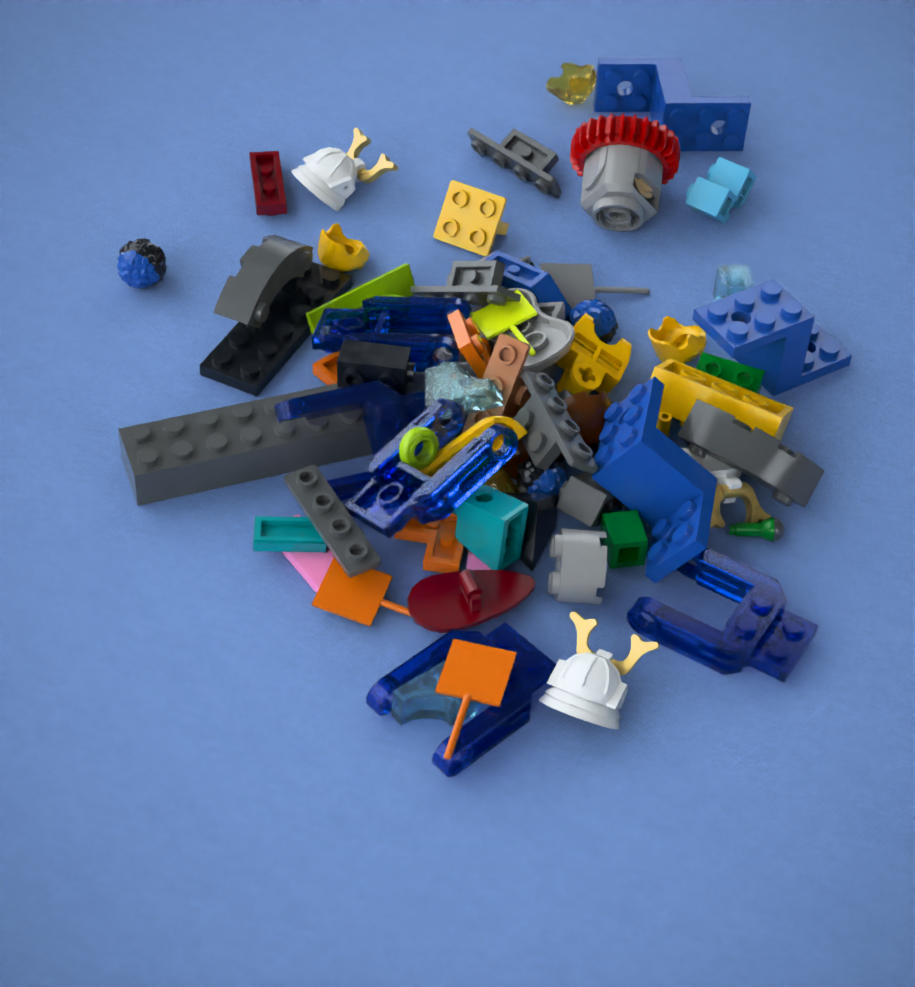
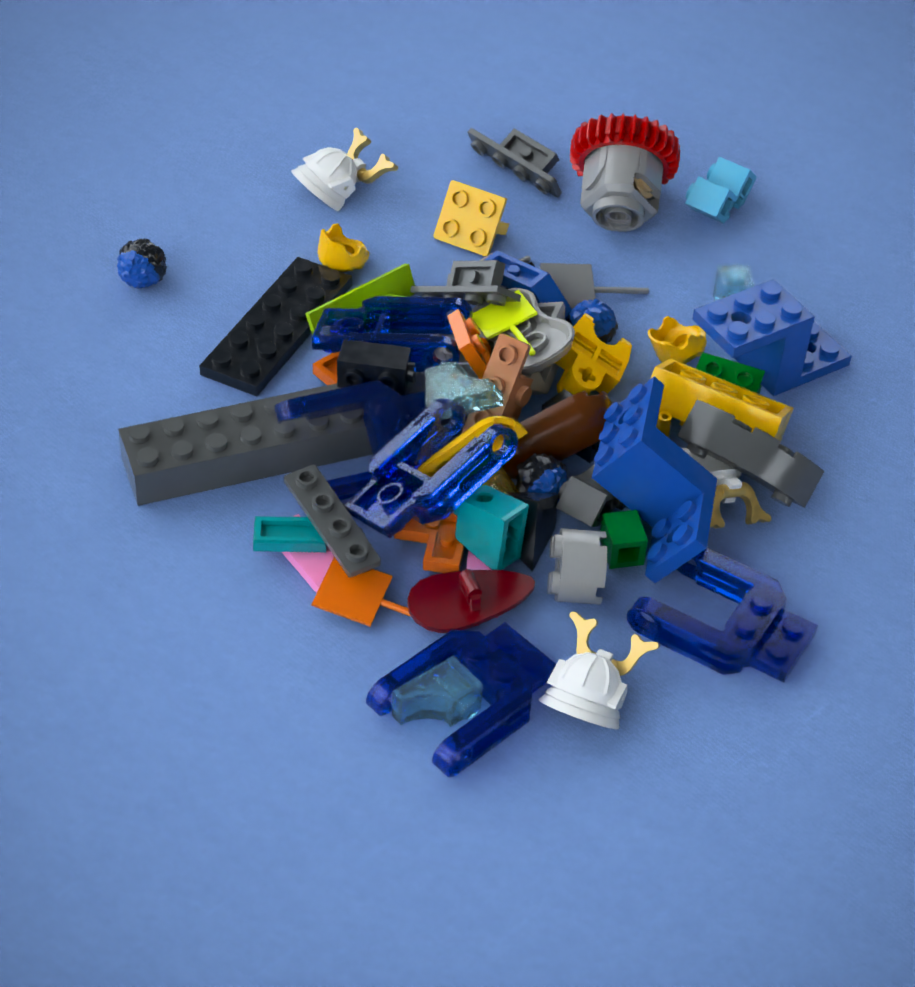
dark grey brick [213,235,313,329] -> none
dark red plate [249,151,287,216] -> none
lime piece [399,427,439,470] -> none
orange piece [435,639,517,760] -> none
dark grey bracket [513,369,598,474] -> none
clear yellow hair [546,62,597,105] -> none
blue bracket [593,58,751,151] -> none
green piece [729,517,784,542] -> none

